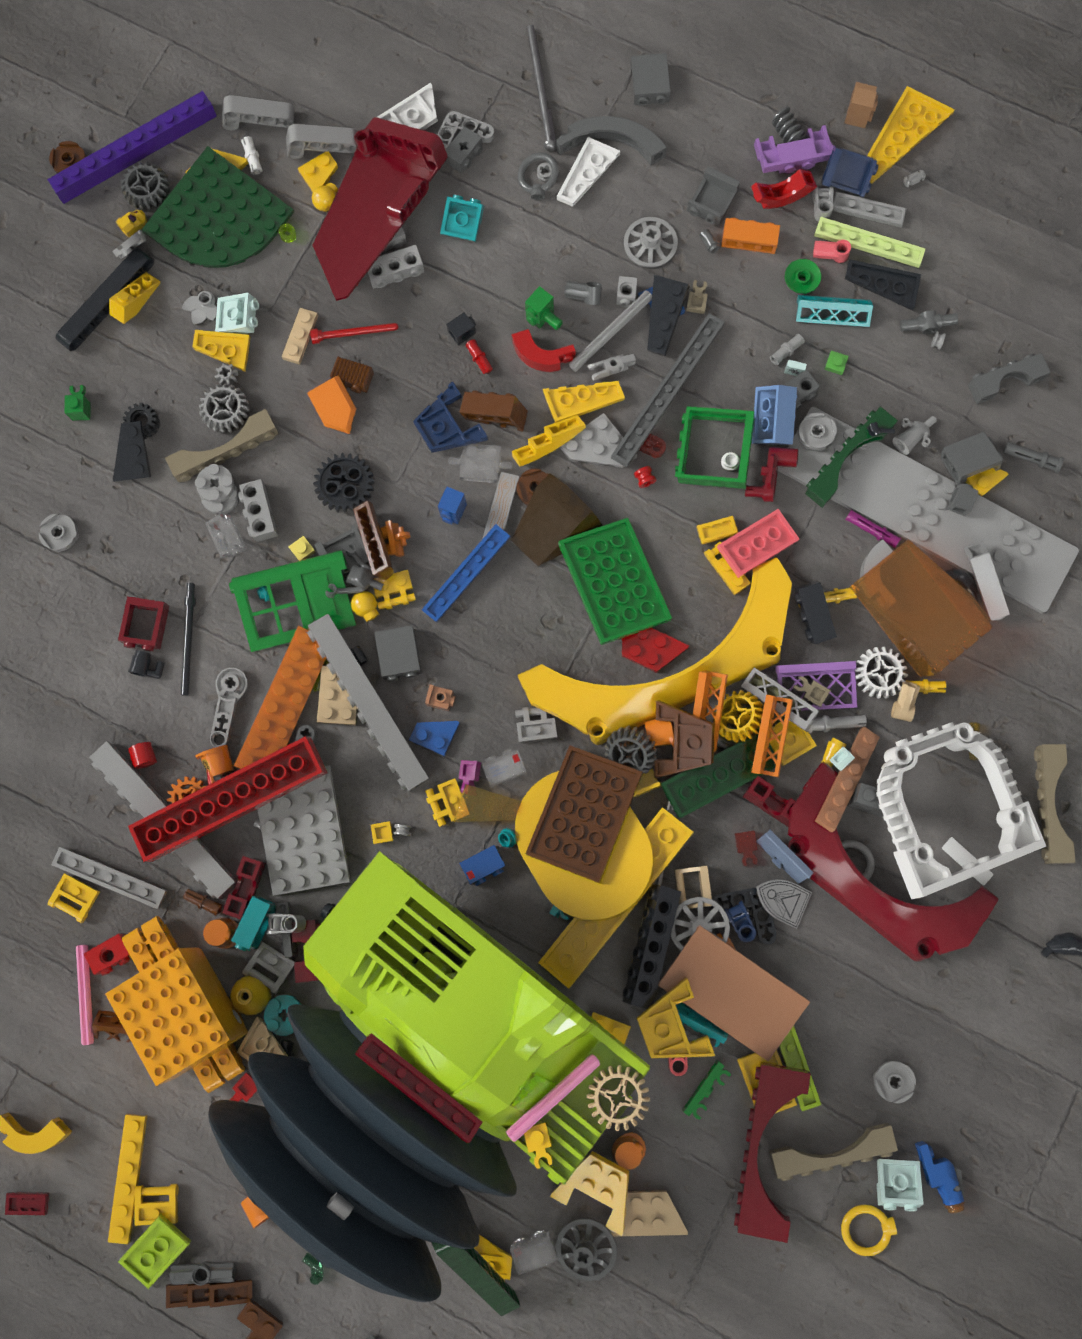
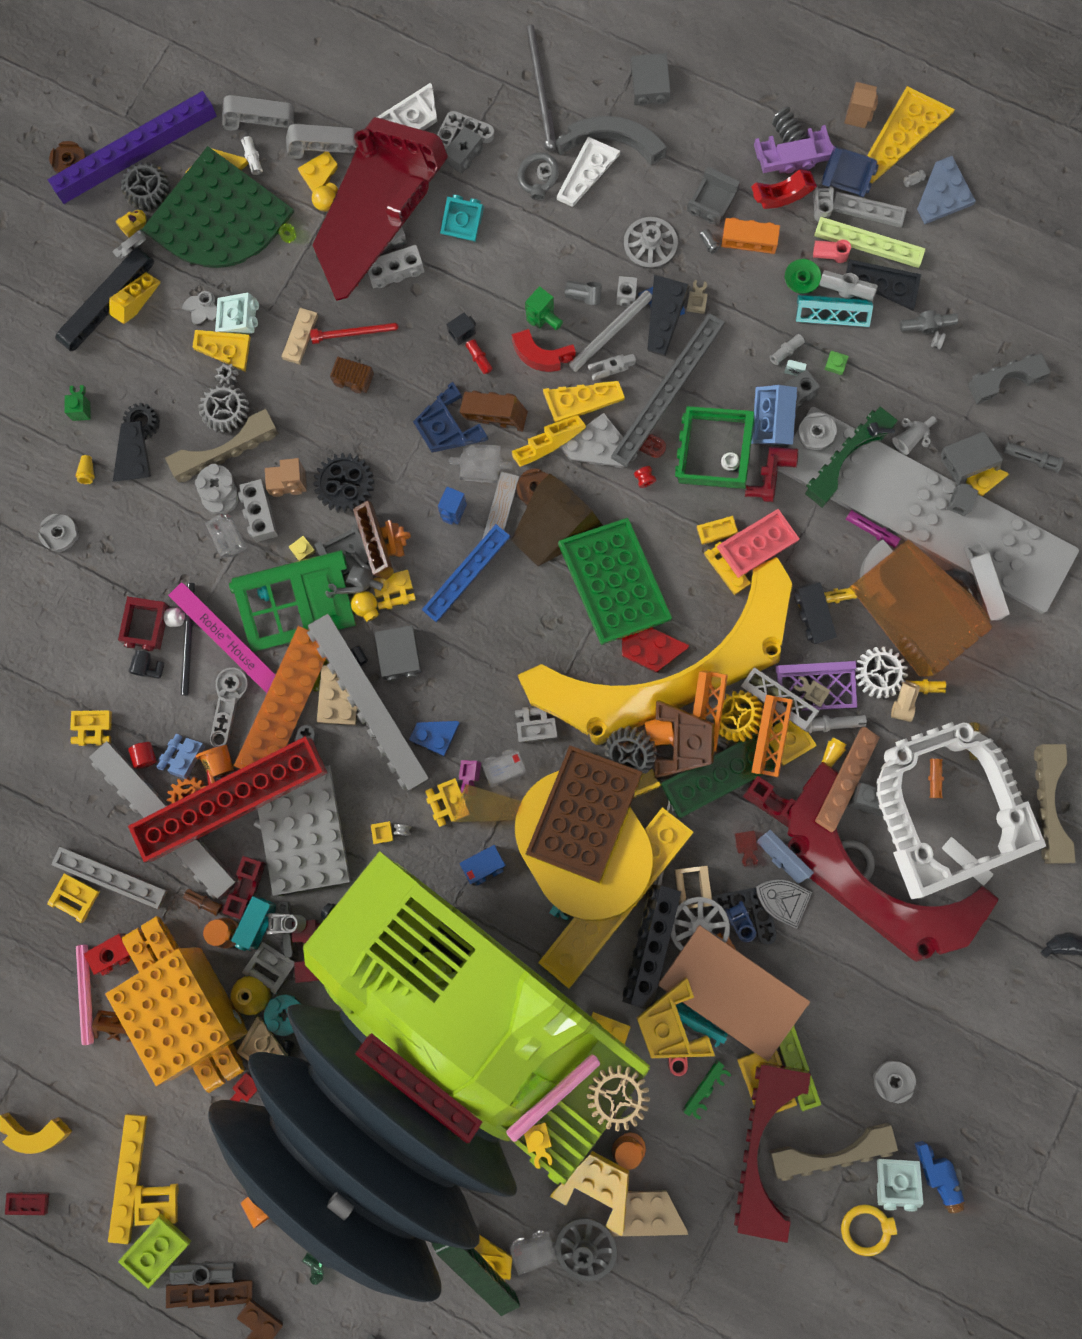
orange tile [307,375,357,434] -> none
nougat brick [425,684,456,711] -> none
teal plate [498,828,517,848] -> none
light aqua tile [830,747,855,771] -> none
none -> yellow plate [70,710,112,746]
none -> yellow cone [75,455,95,484]
none -> medium blue plate [157,734,205,780]
none -> white piece [164,608,185,627]
none -> dark pink tile [168,582,275,693]
none -> medium nougat brick [265,458,307,497]
none -> light grey piece [820,270,878,301]
none -> sand blue plate [917,156,976,224]
none -> orange pin [928,759,944,798]

